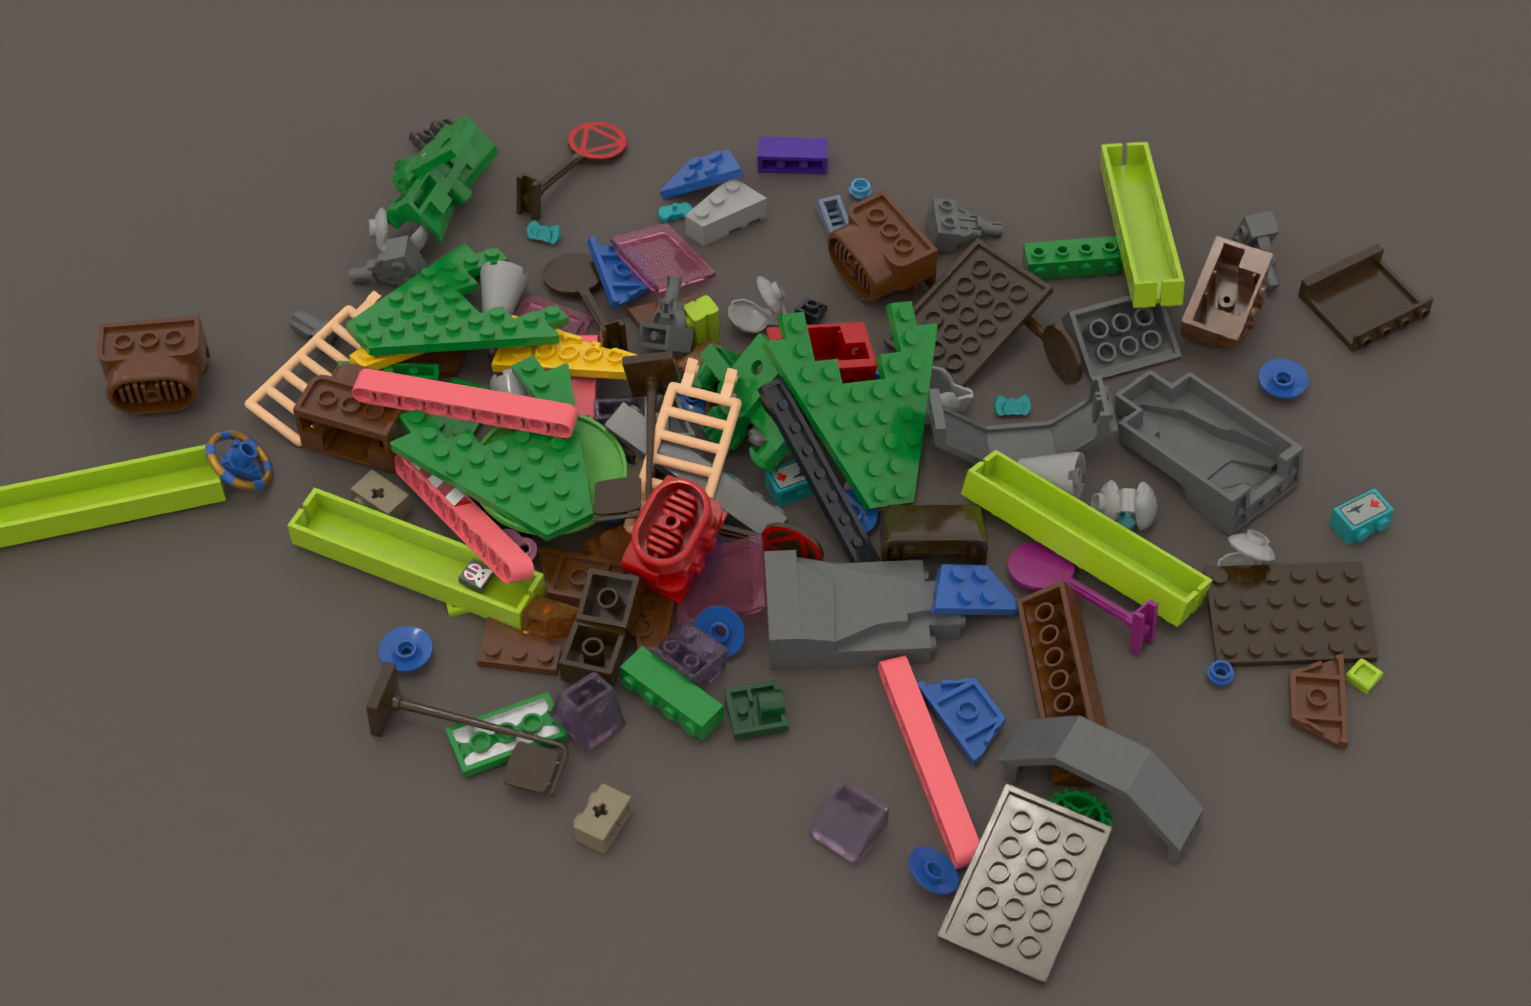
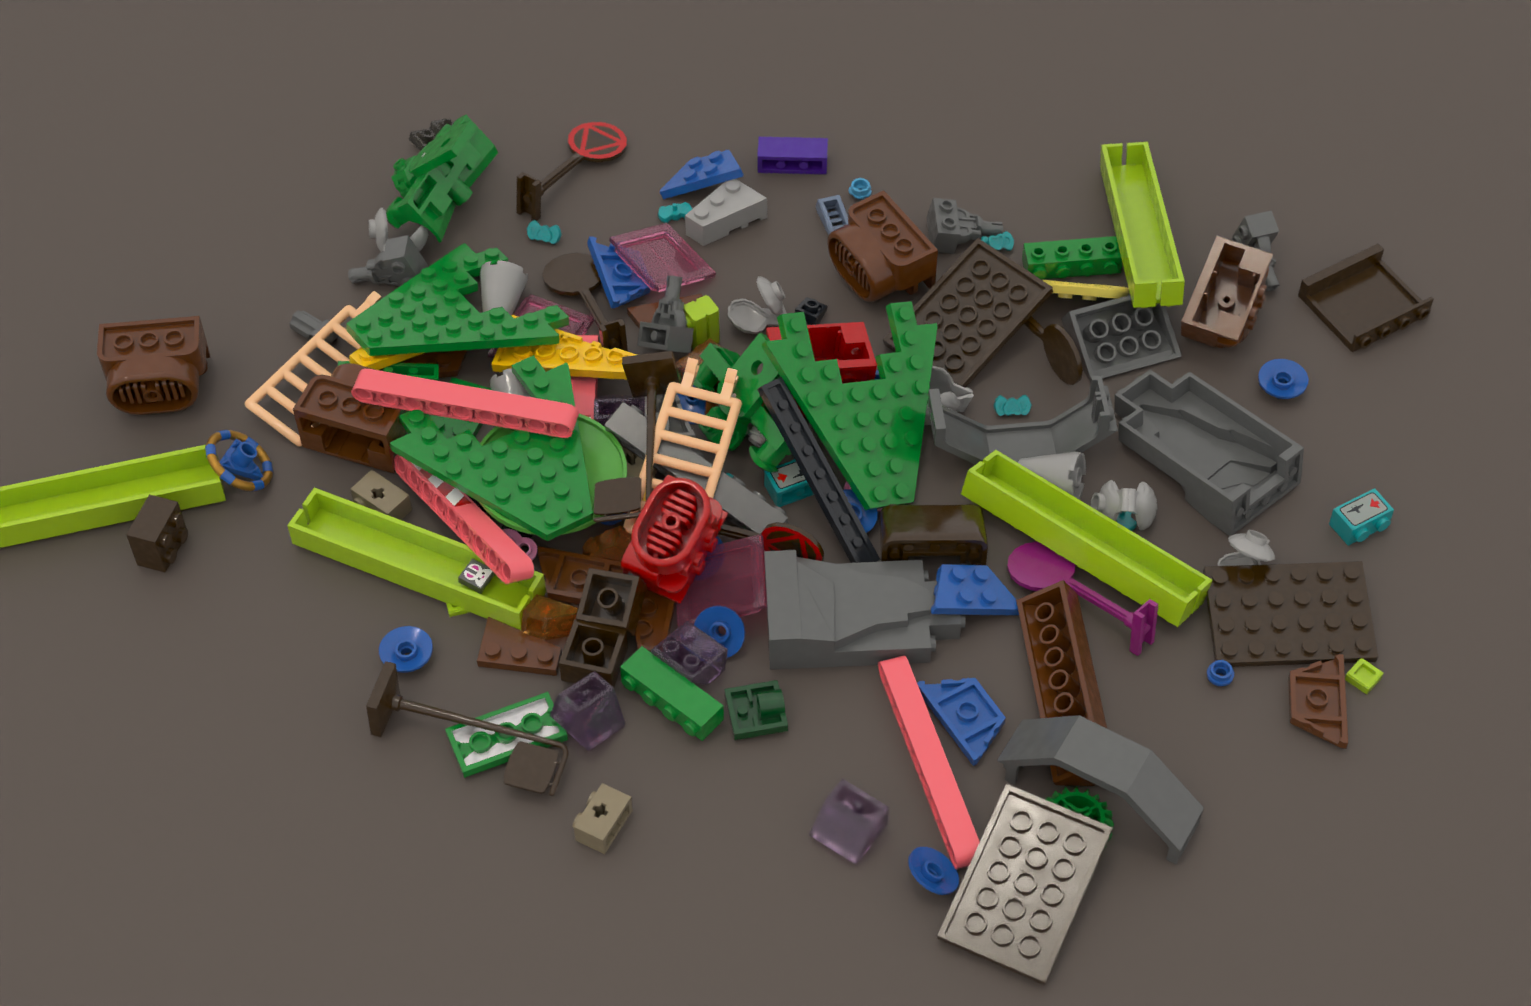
none -> dark brown brick [126,495,188,573]
none -> teal piece [980,231,1014,251]
none -> light yellow plate [1043,280,1130,301]

